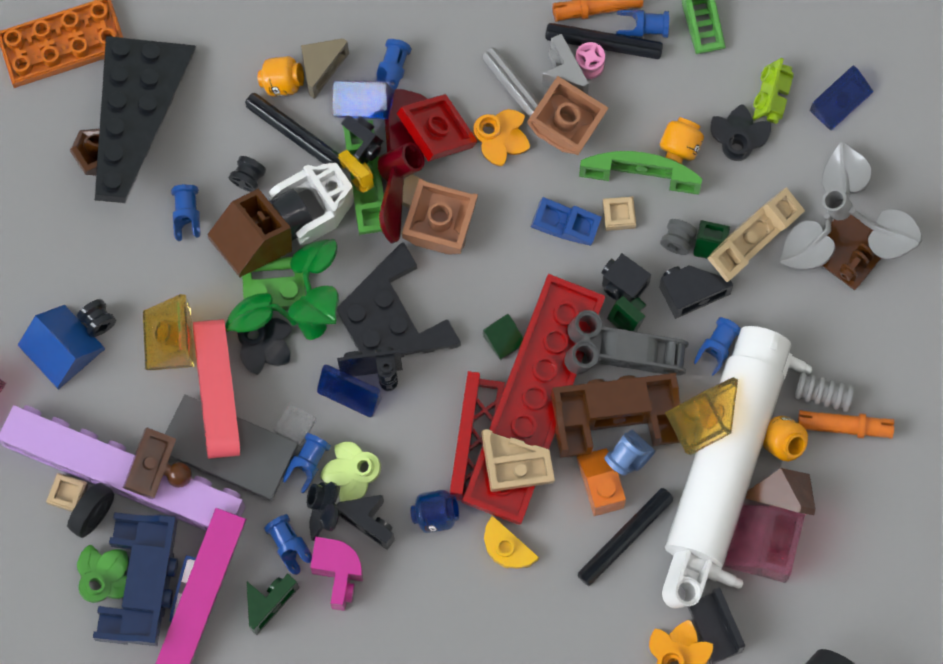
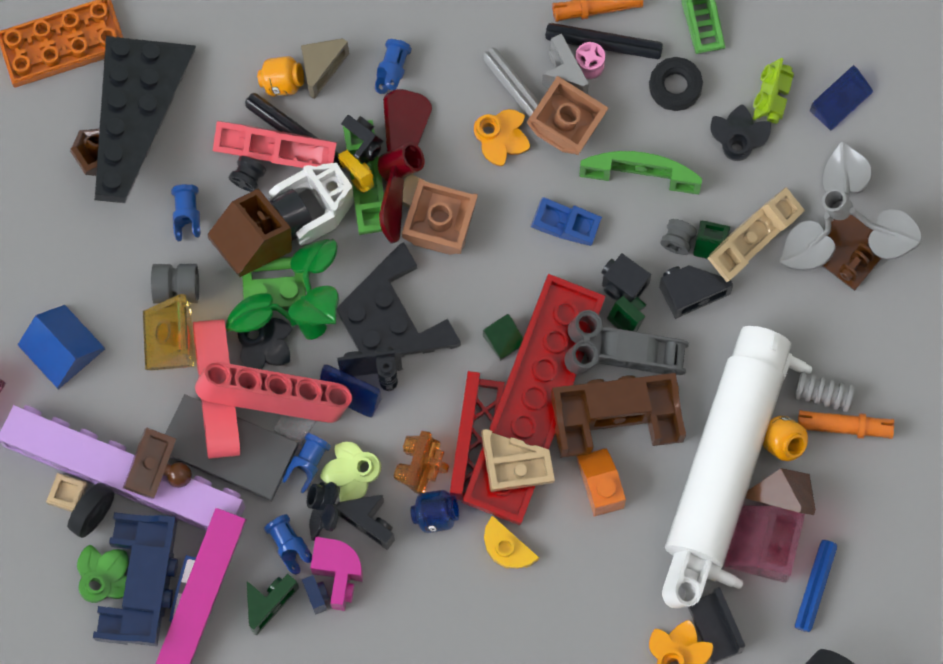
black wheel [77,299,116,337] -> none
clear blue slope [332,81,395,119] -> none
red tile [397,94,477,162] -> none
black axle [578,488,673,586] -> none
tan tile [603,196,636,231] -> none
medium blue piece [604,429,656,475] -> none
blue piece [616,10,669,38] -> none
light orange head [659,117,704,164] -> none
clear yellow slope [665,377,738,455] -> none
blue piece [694,317,741,376] -> none
none -> dark grey wheel [151,264,199,304]
none -> coral beam [195,362,352,423]
none -> coral slope [213,121,337,168]
none -> dark blue plate [301,575,330,615]
none -> clear orange hips [394,431,450,495]
none -> black tyre [649,57,703,111]
none -> blue axle [795,540,837,632]

